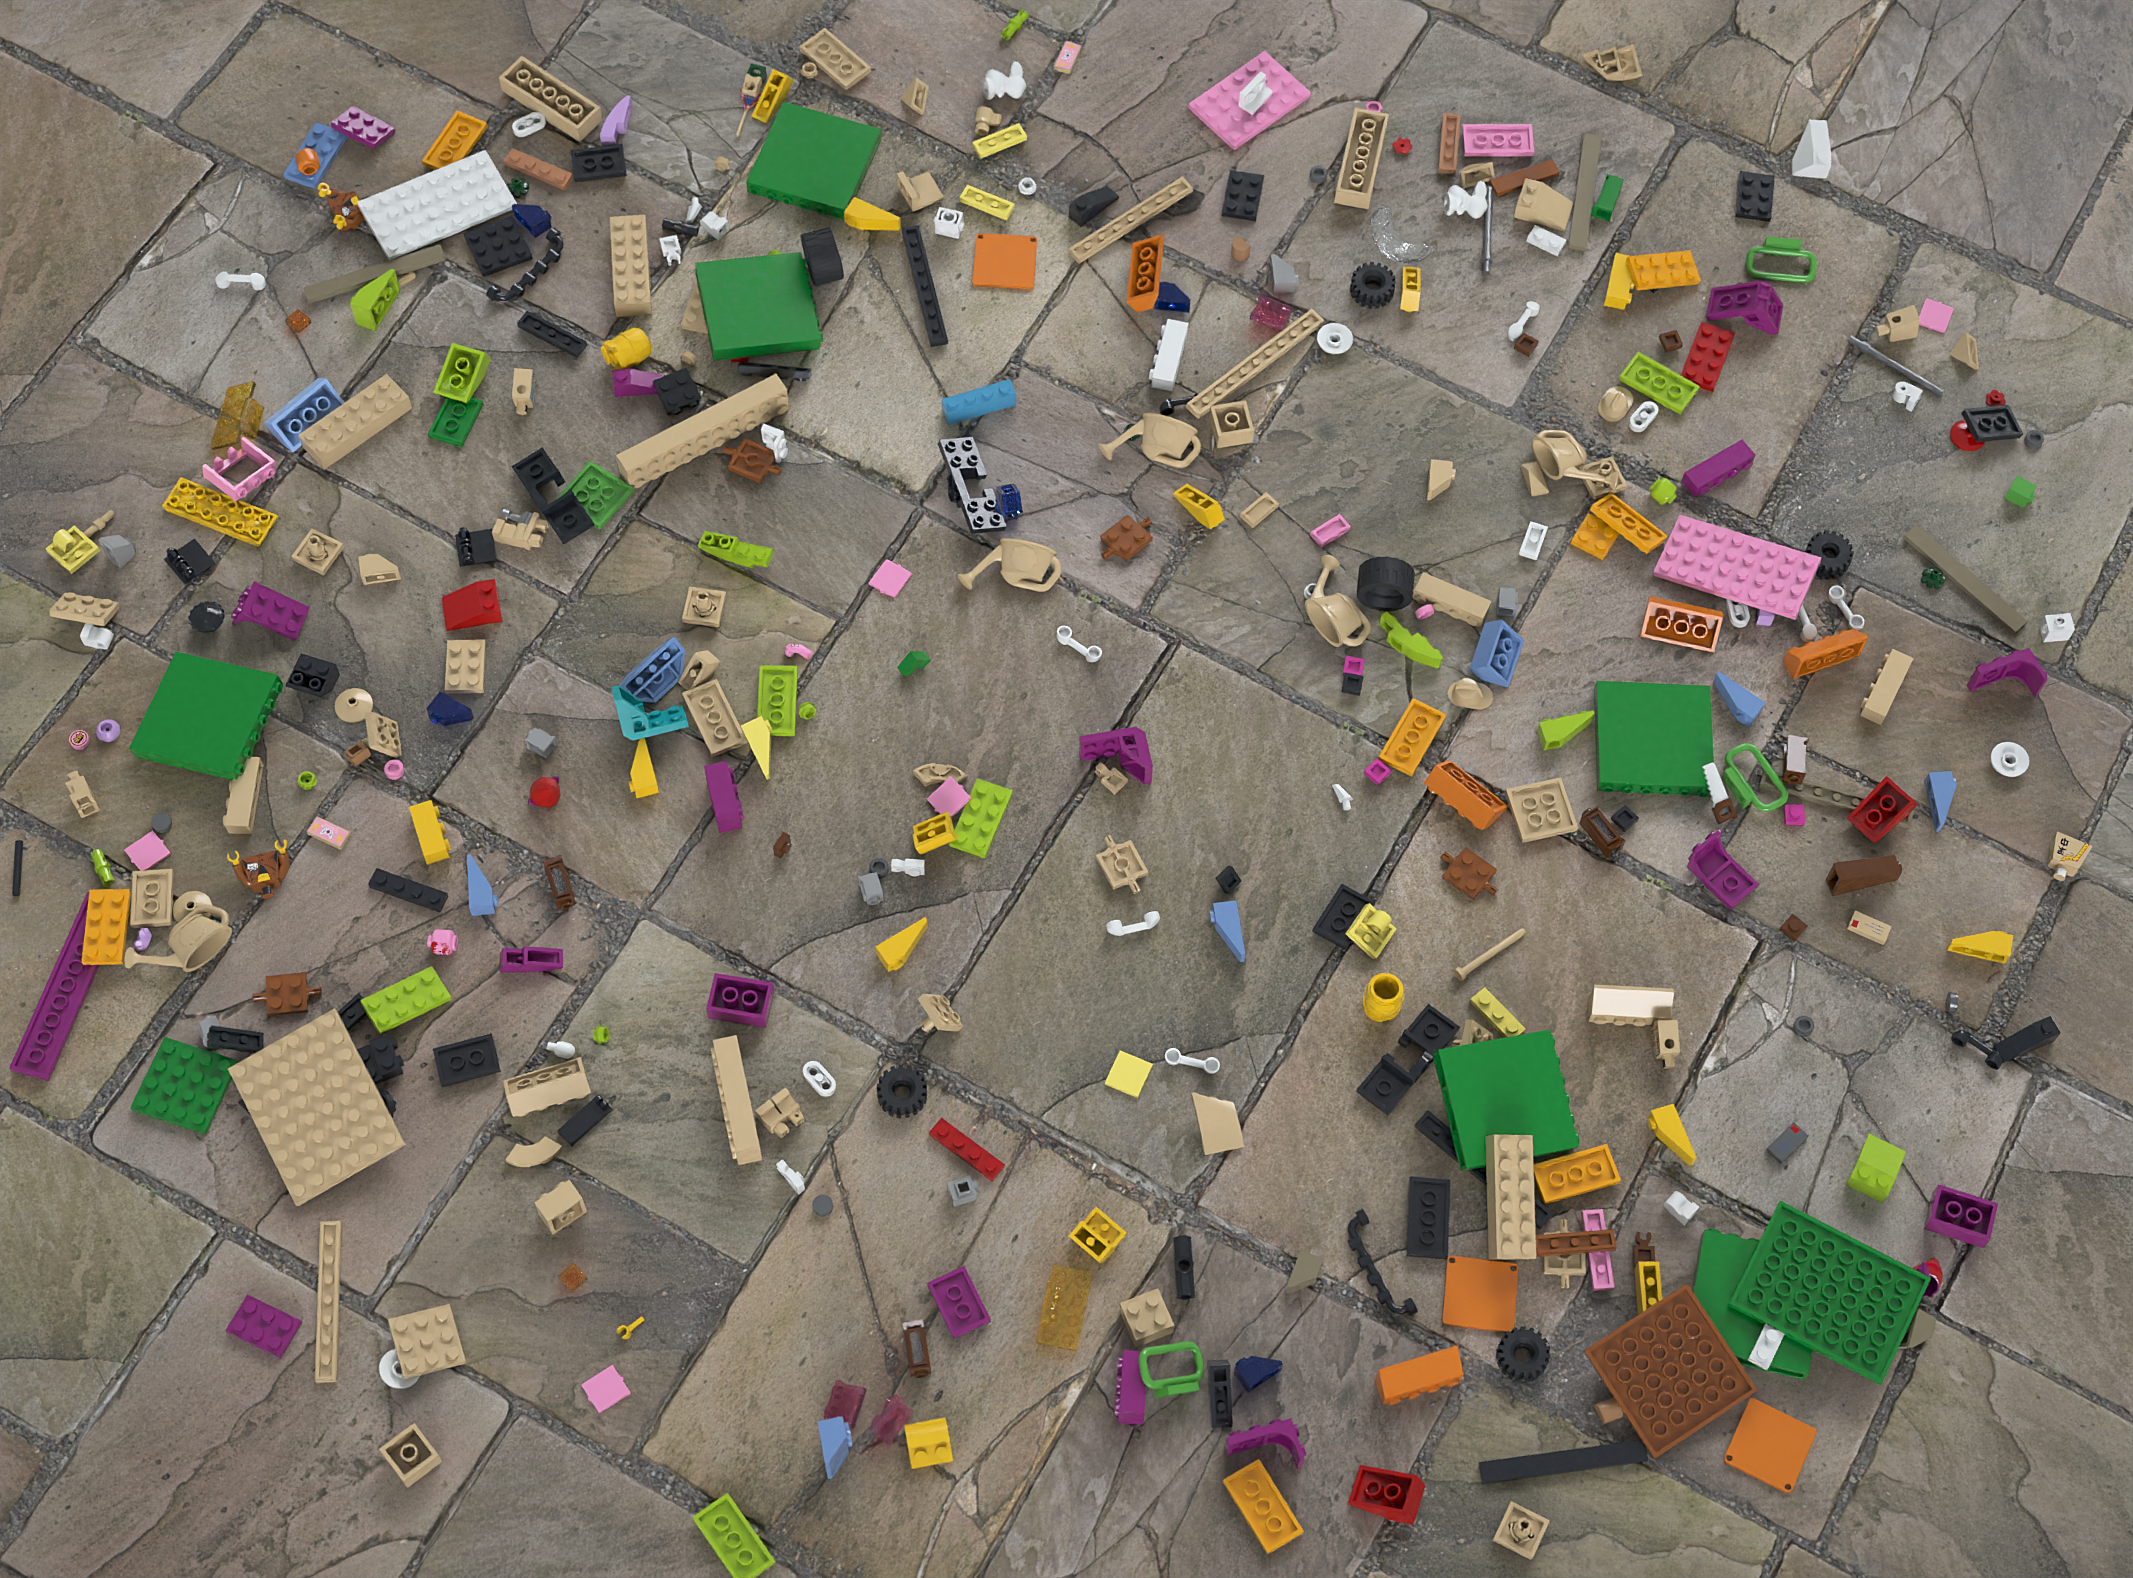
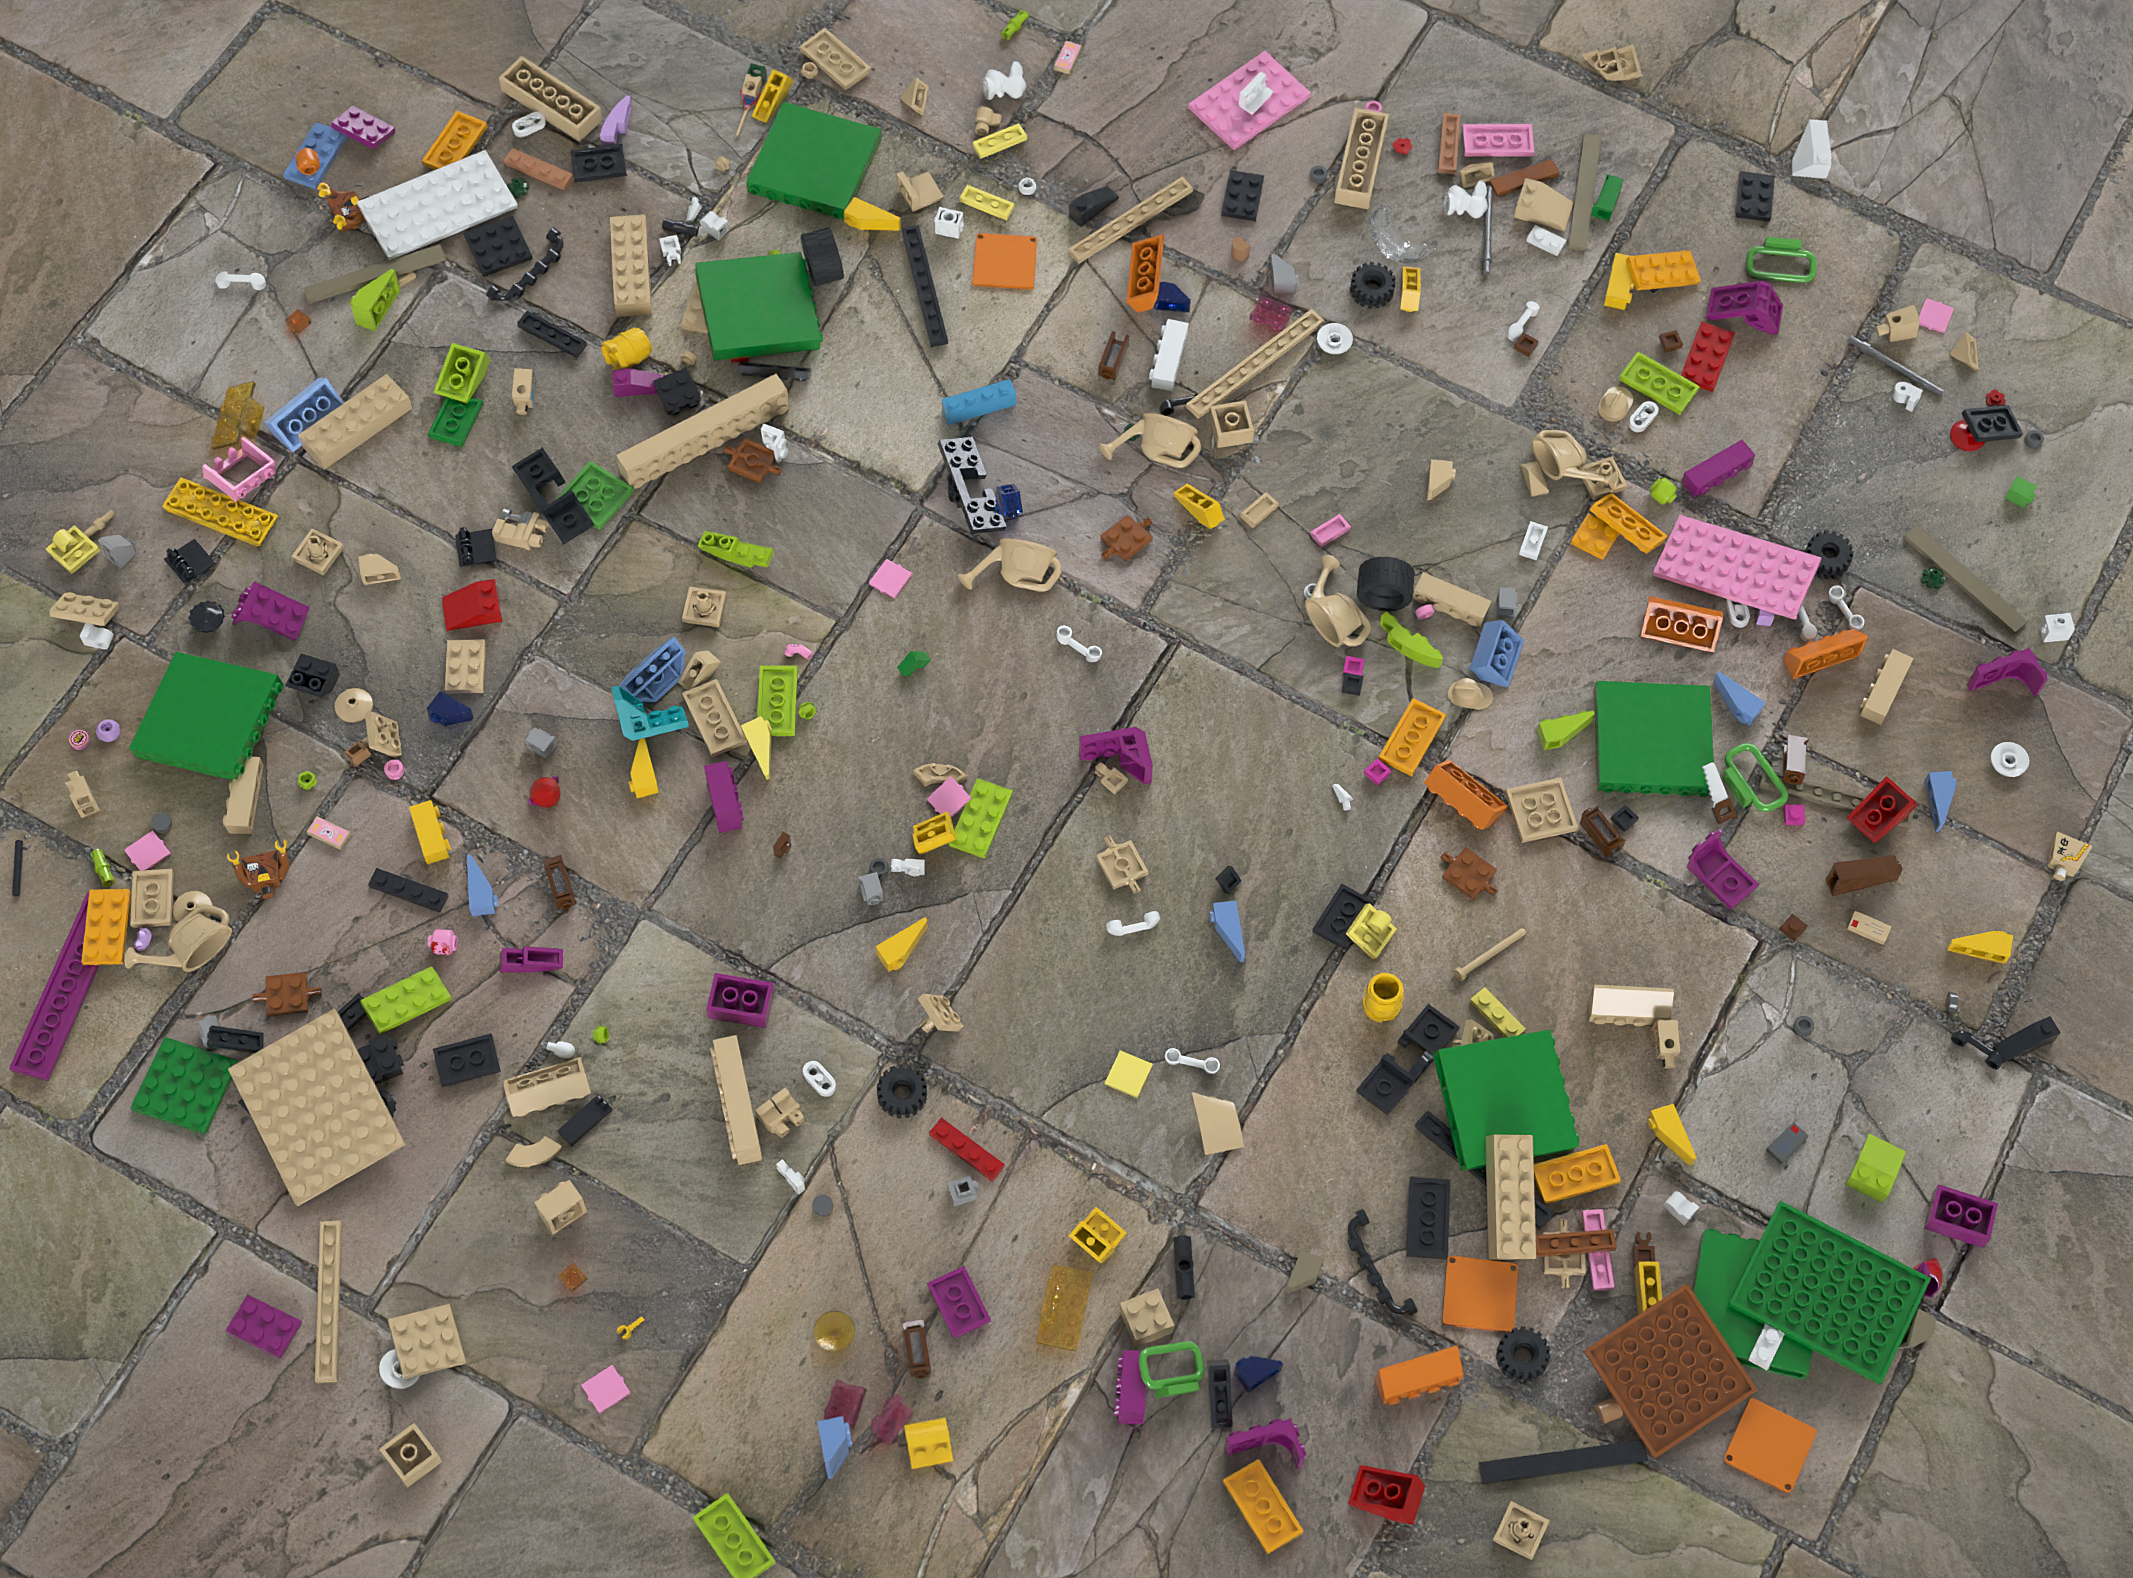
clear blue slope [512,204,552,238] -> none
none -> clear yellow dish [814,1311,855,1352]
none -> reddish brown window [1098,331,1129,380]

